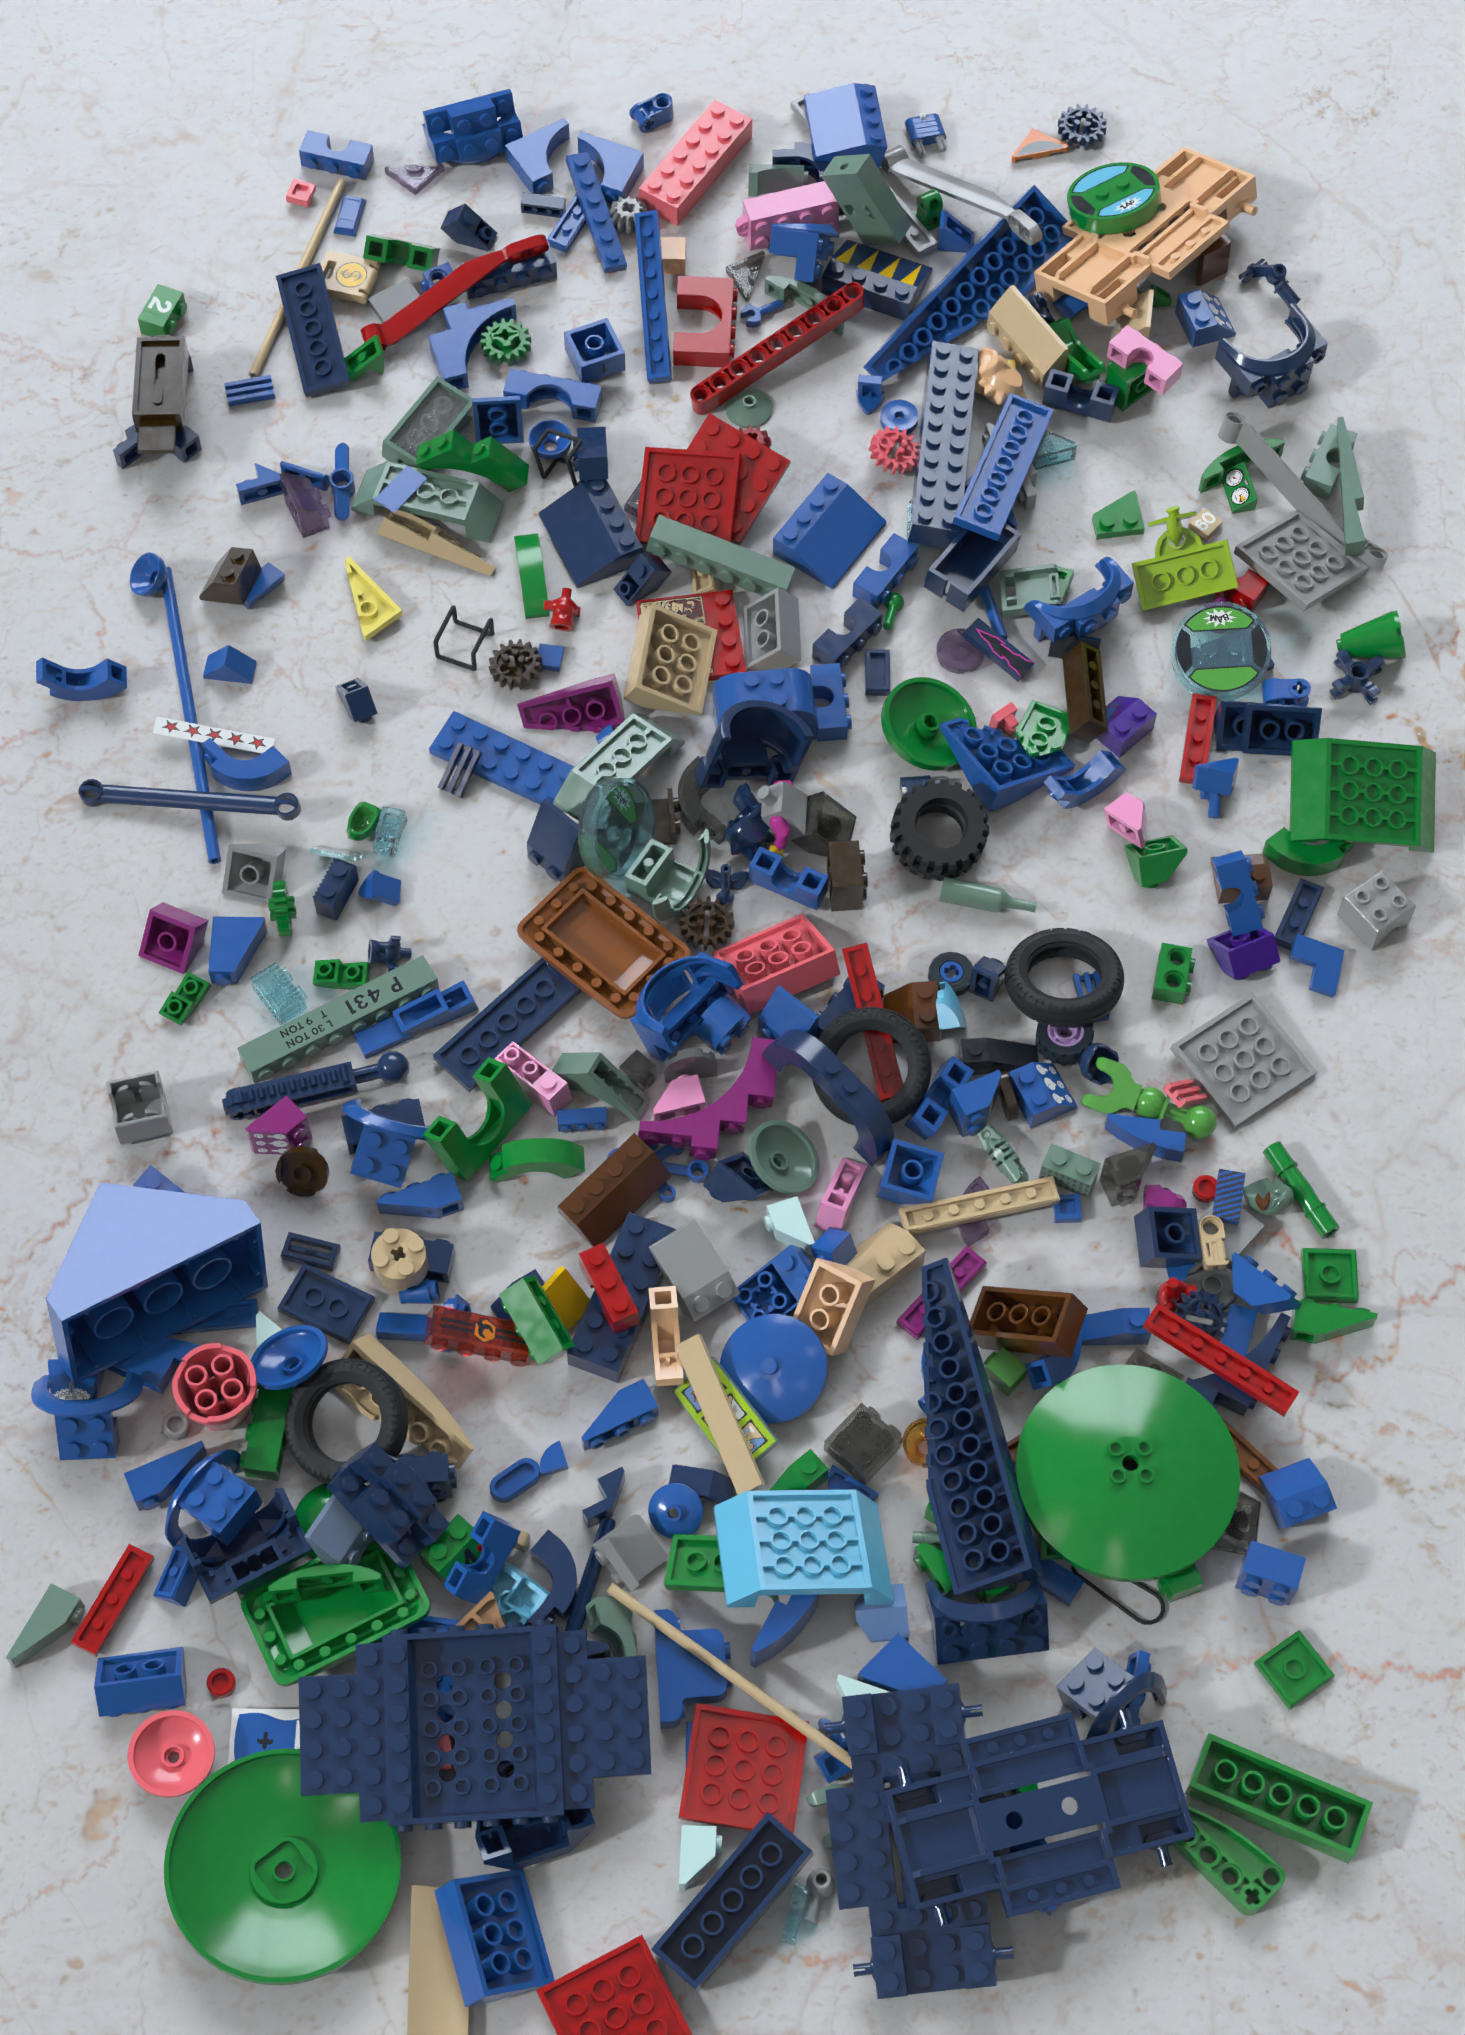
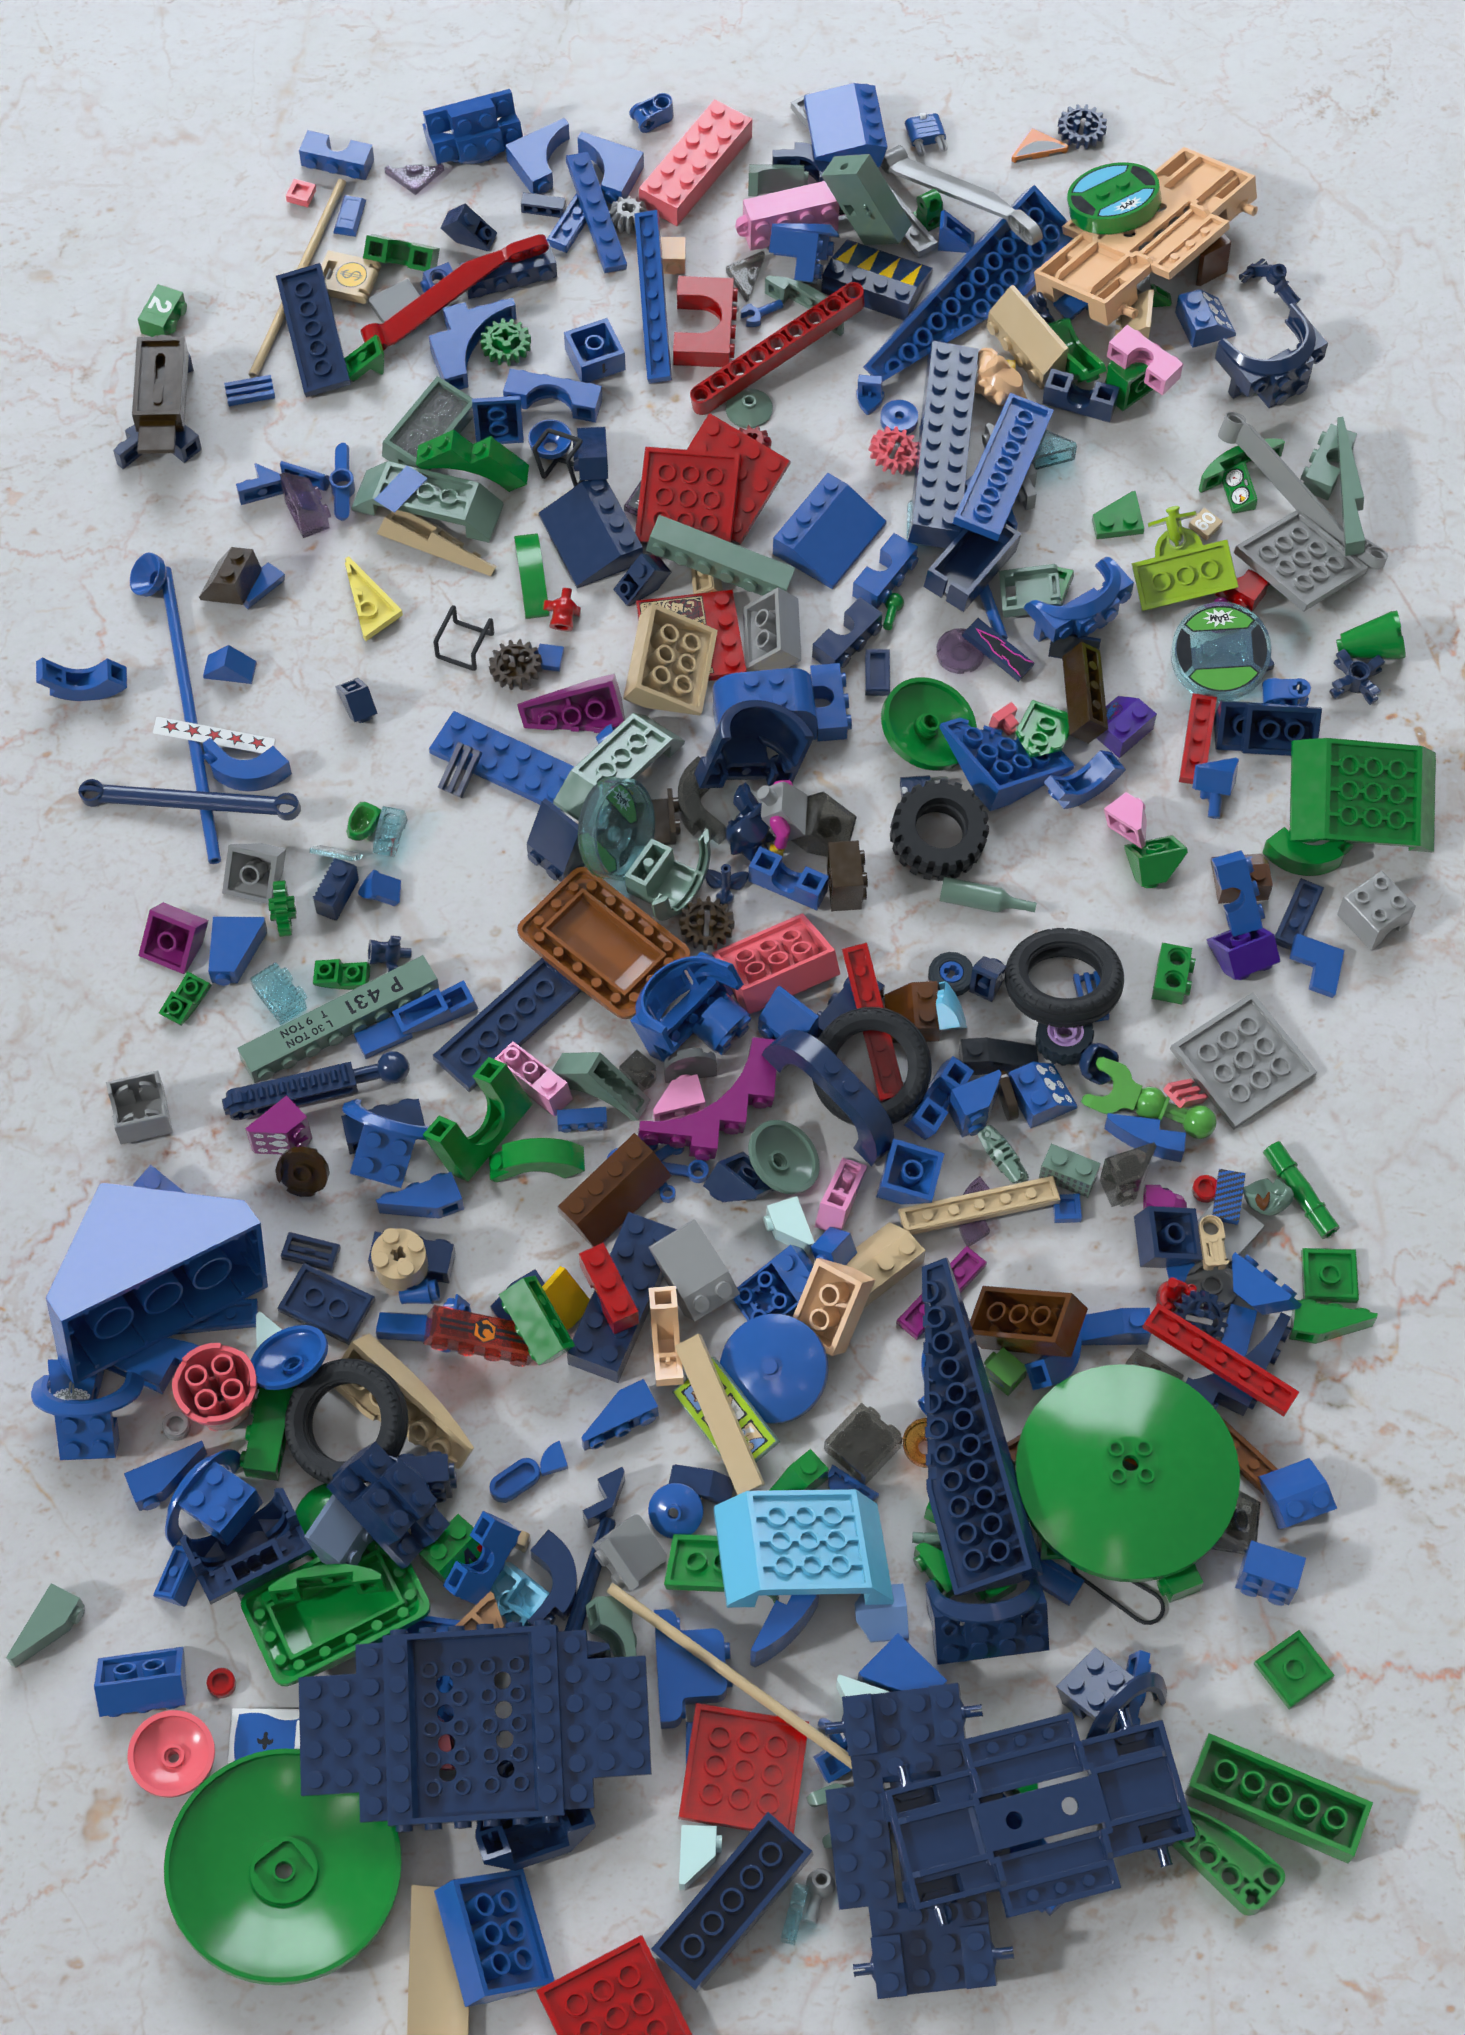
red plate [71,1544,155,1657] -> none

